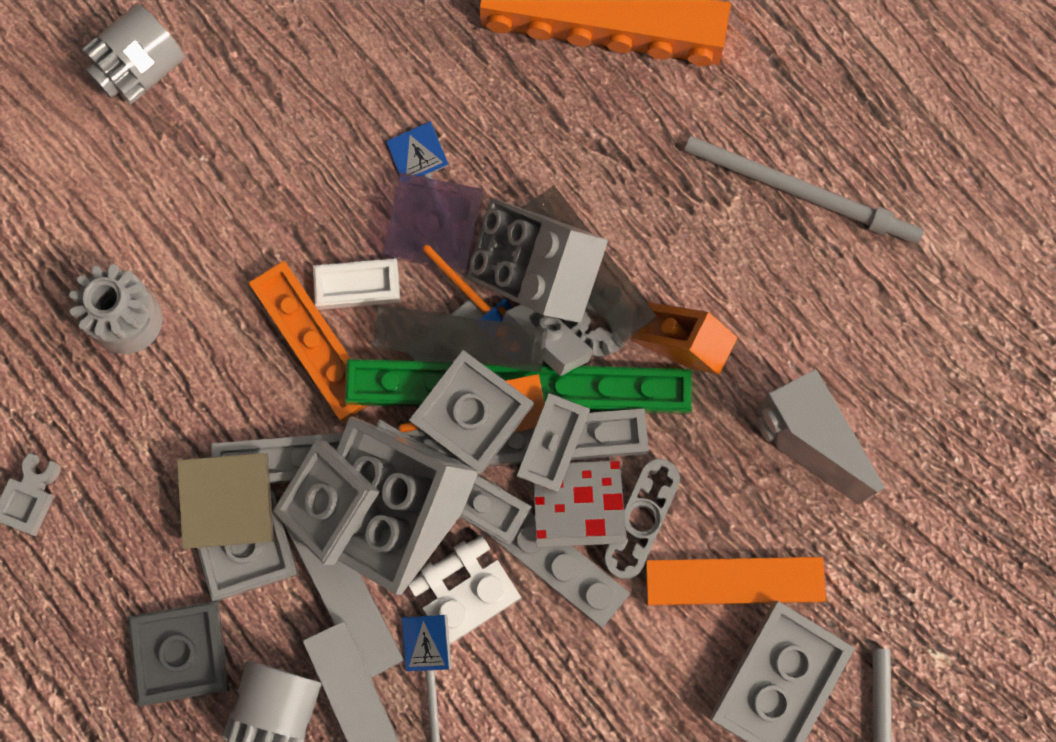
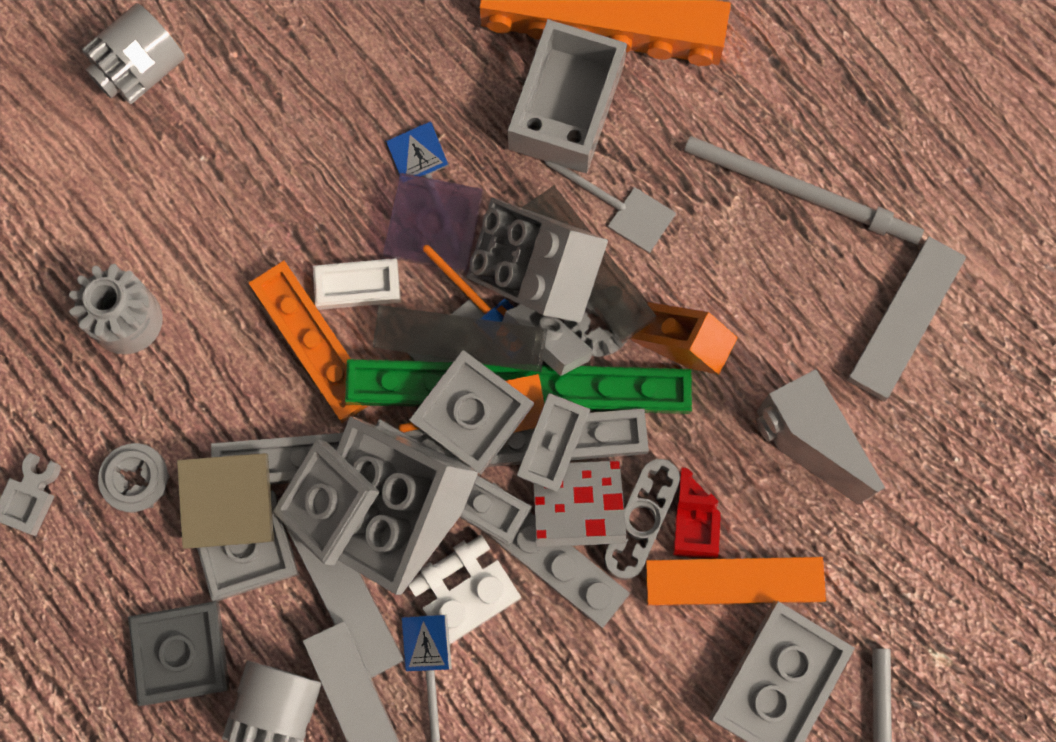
none -> light grey gear [98,443,170,513]
none -> light grey piece [508,19,627,174]
none -> light grey piece [545,161,676,254]
none -> red slope [673,467,721,559]
none -> light grey tile [847,236,966,402]

